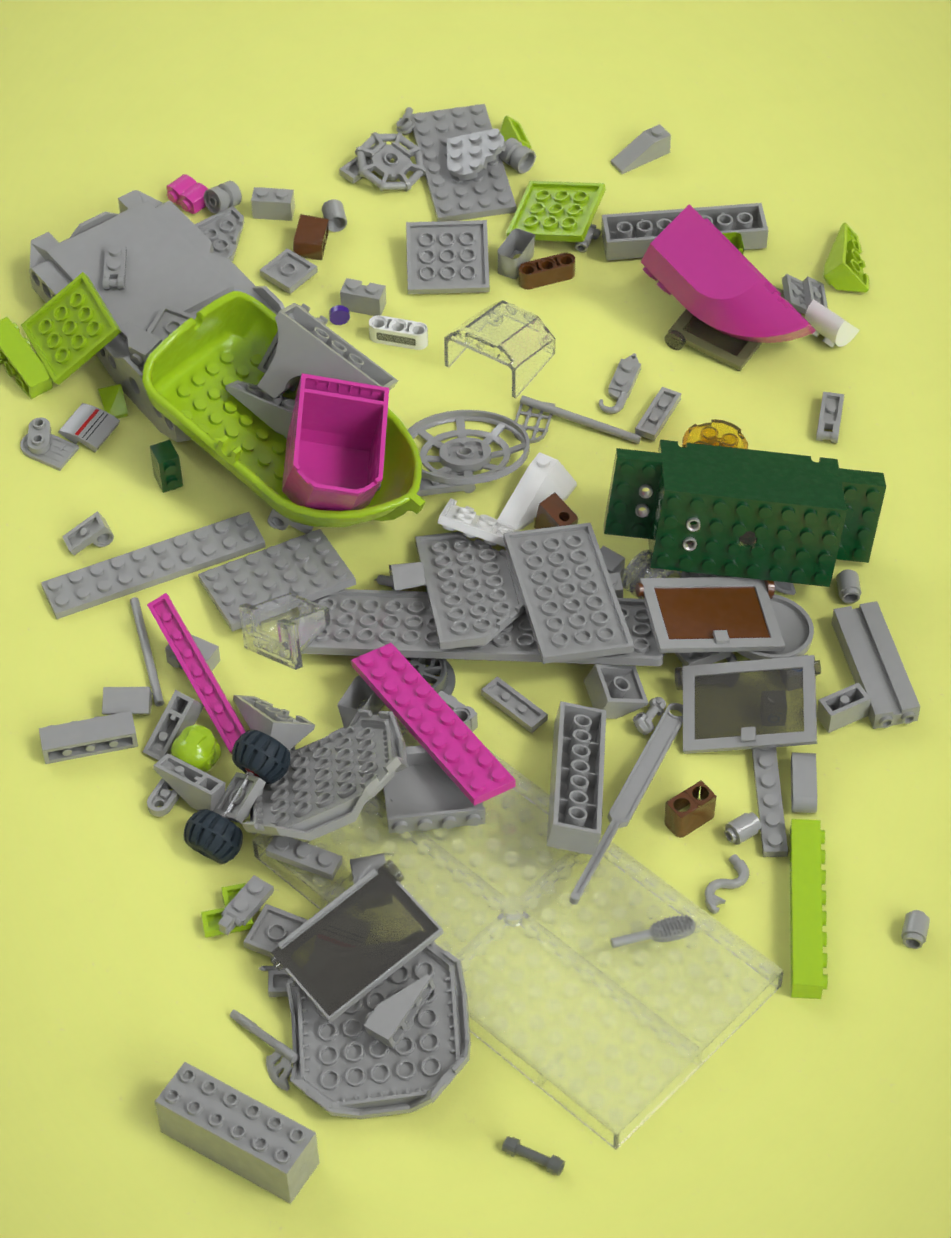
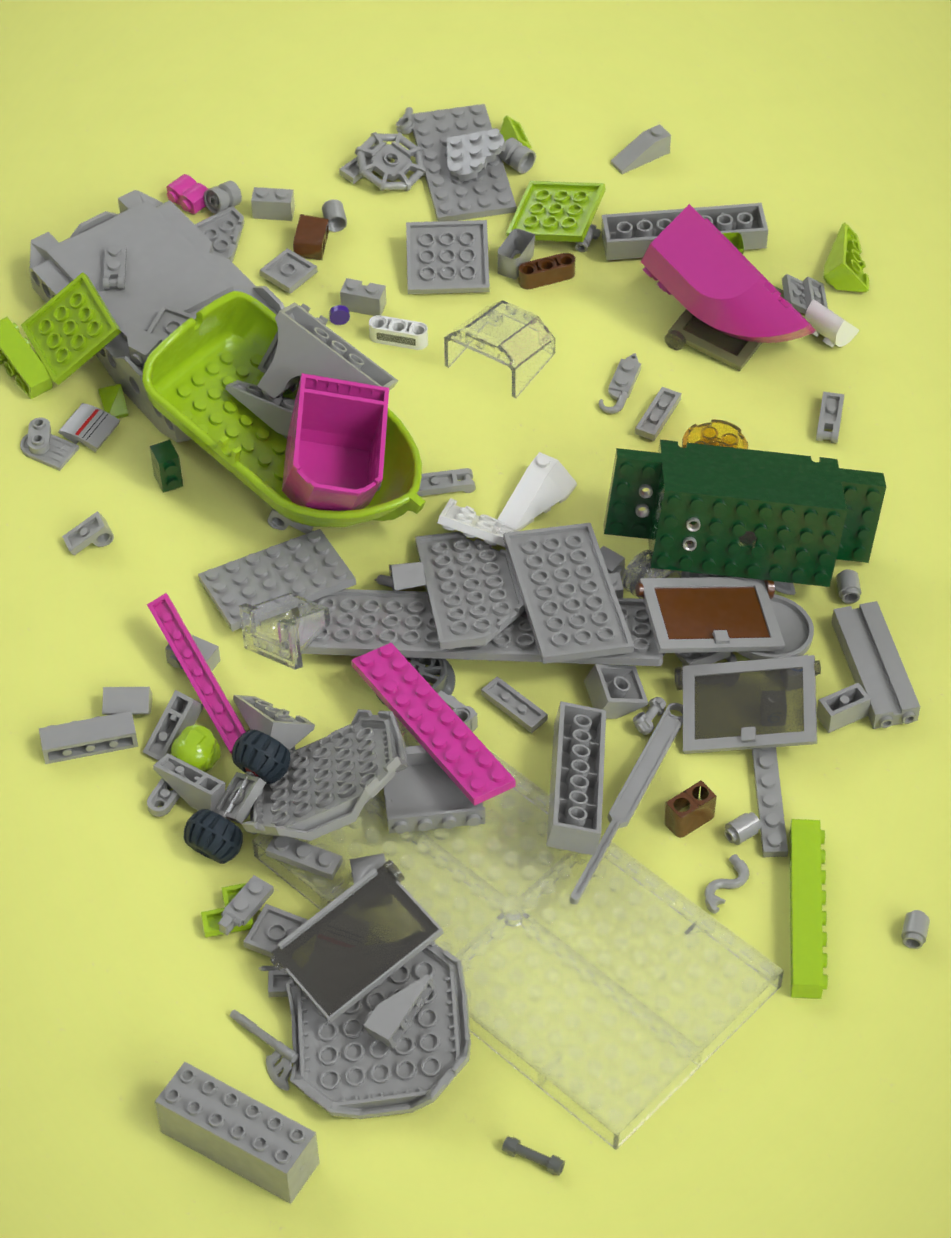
light grey plate [41,512,266,619] -> none
light grey piece [130,597,164,706] -> none
light grey piece [337,676,384,729] -> none
light grey dish [408,410,530,485] -> none
light grey window [514,401,555,443] -> none
light grey piece [520,395,641,444] -> none
reddish brown torso [534,492,578,529] -> none
light grey piece [610,915,695,948] -> none
light grey beam [791,752,817,813] -> none

